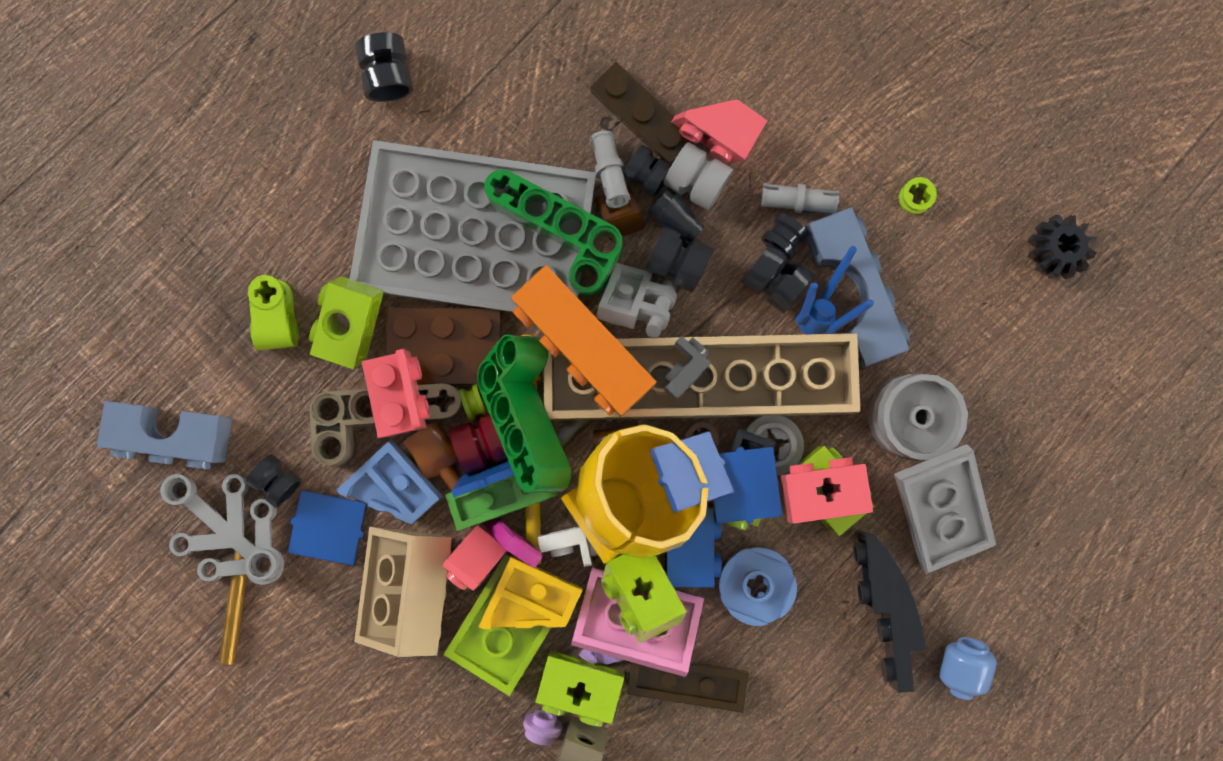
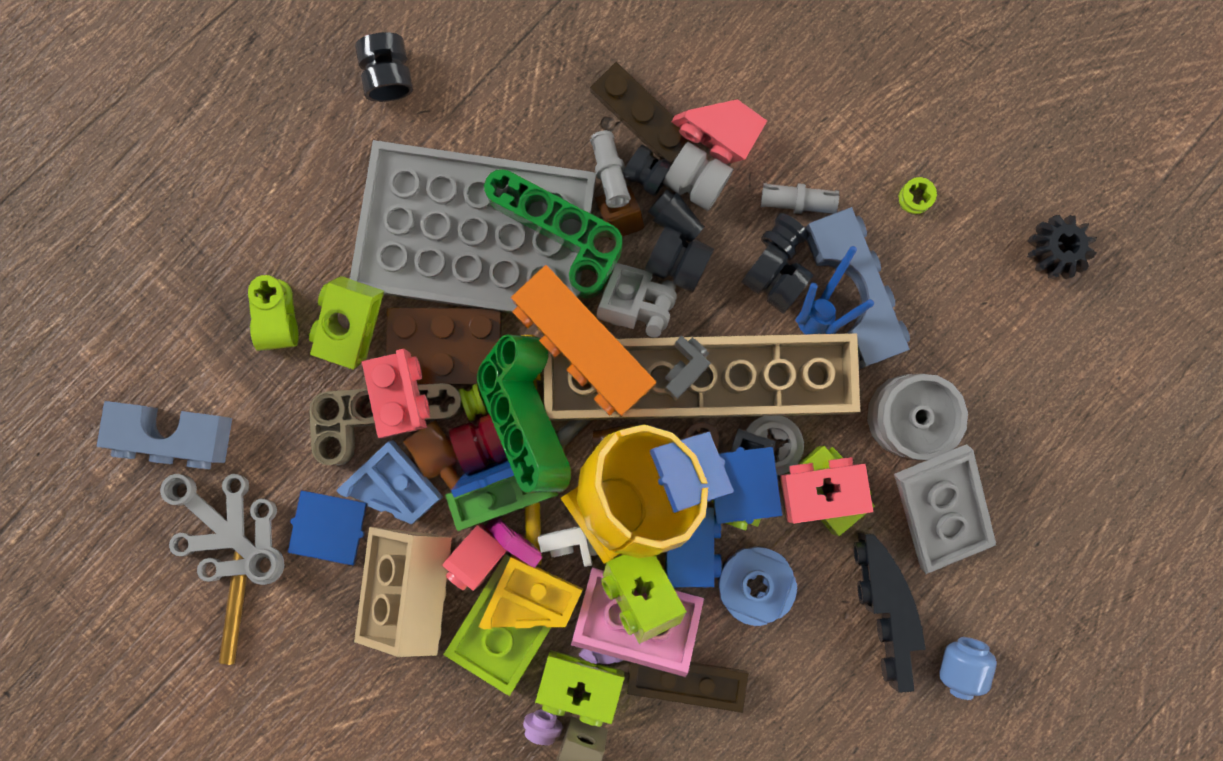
black wheel [246,454,302,508] -> none

